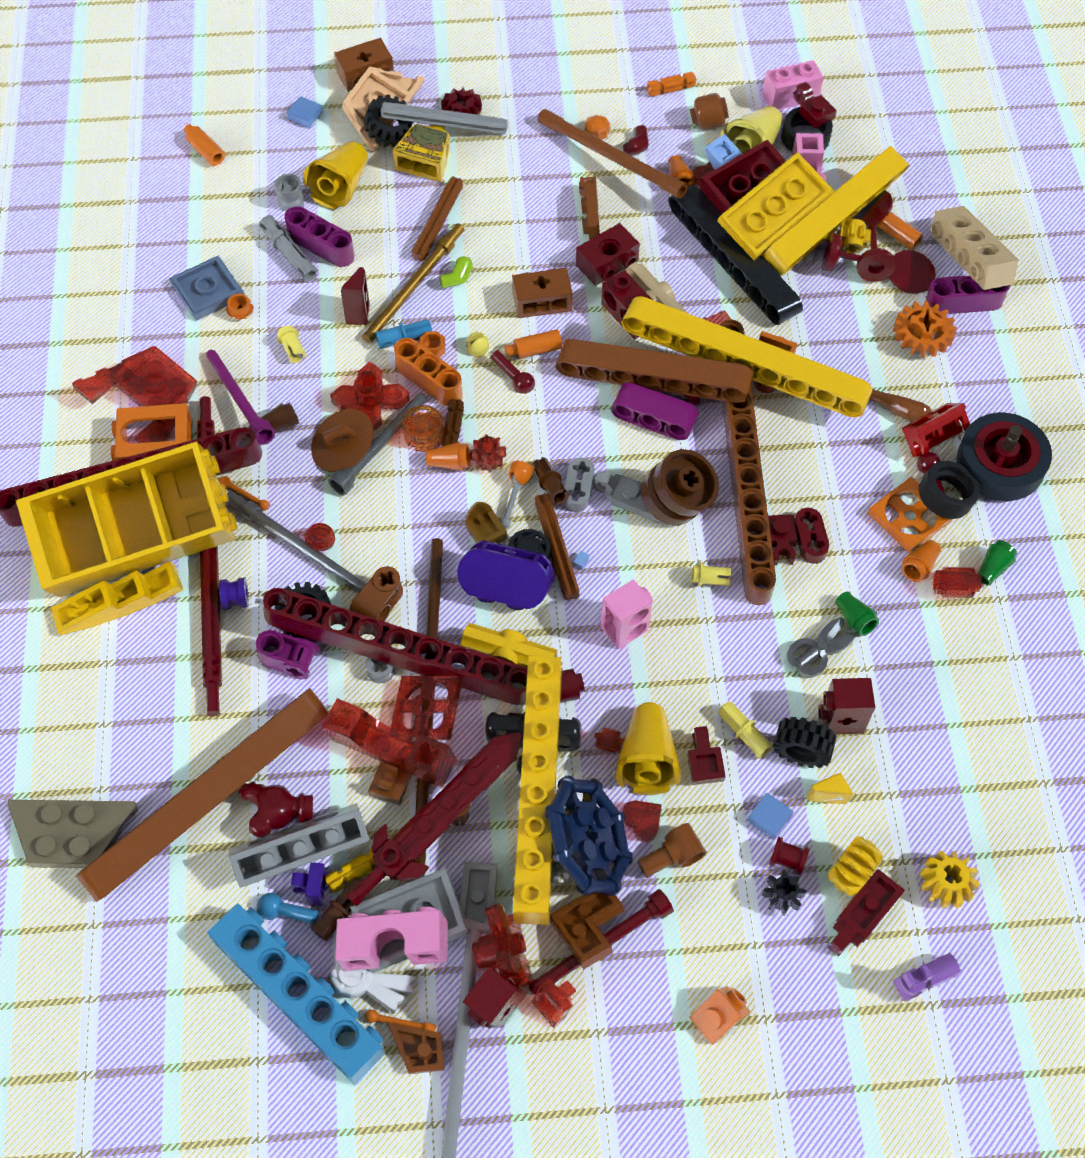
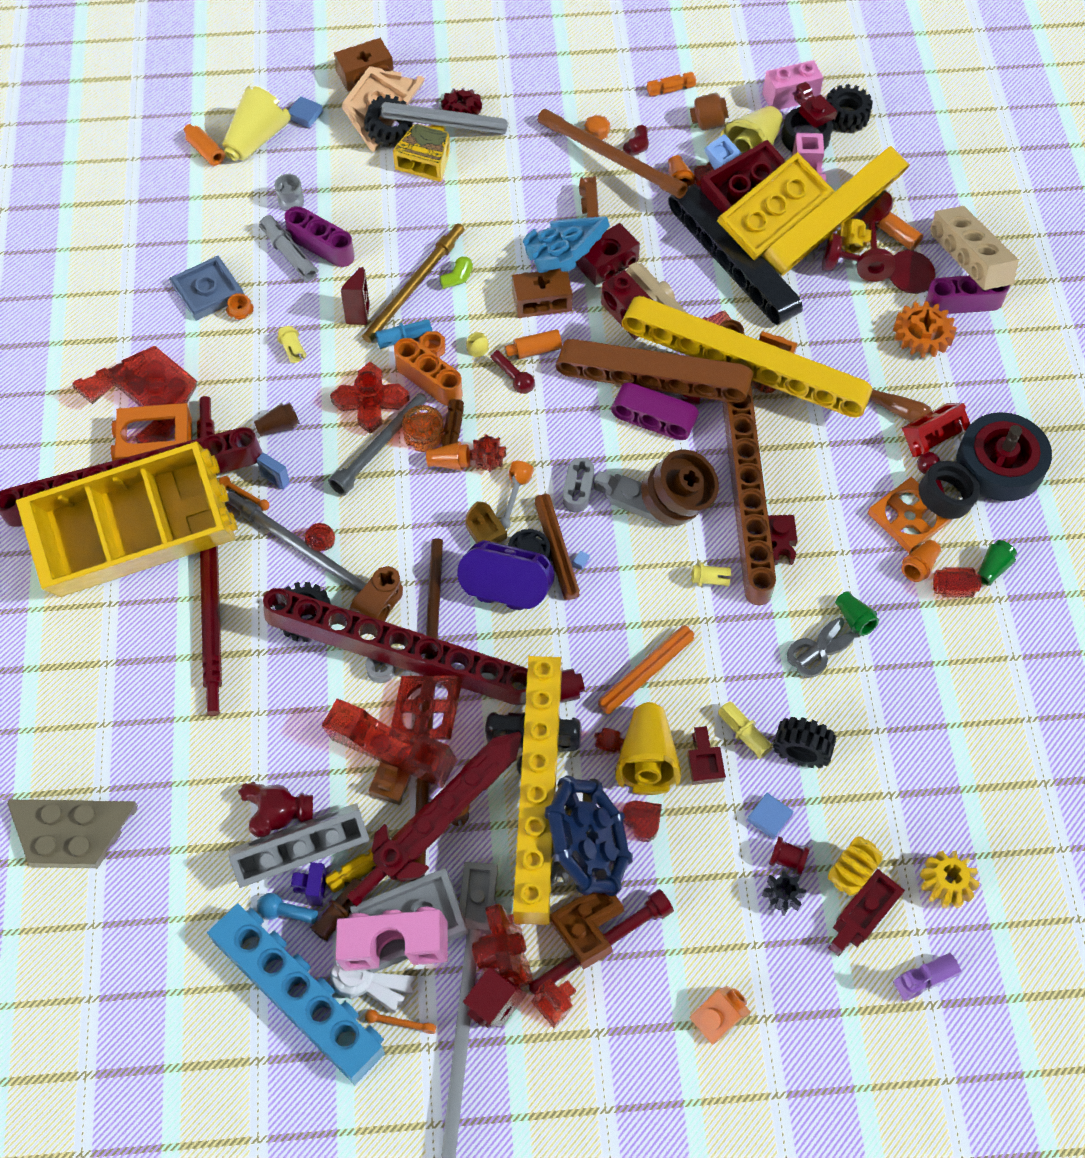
yellow slope [51,561,184,636] -> none
dark orange beam [75,688,330,902] -> none
magenta piece [206,349,275,445] -> none
dark purple wheel [219,577,249,610] -> none
magenta piece [255,630,320,679] -> none
yellow cone [303,141,368,210] -> none
dark orange shield [311,409,373,472] -> none
dark orange piece [389,1023,445,1075] -> none
dark orange axle [411,176,463,261] -> none
yellow piece [460,623,558,669] -> none
reddish brown axle [533,457,569,505] -> none
bright pink brick [600,579,653,650] -> none
dark orange pin [637,823,707,878] -> none
dark red beam [795,507,829,564] -> none
yellow slope [807,773,853,804] -> none
dark red brick [818,678,876,735] -> none
none -> light yellow cone [223,86,291,161]
none -> medium blue tile [257,452,290,490]
none -> dark azure plate [523,216,610,273]
none -> orange axle [598,625,695,714]
none -> black tyre [826,84,873,133]

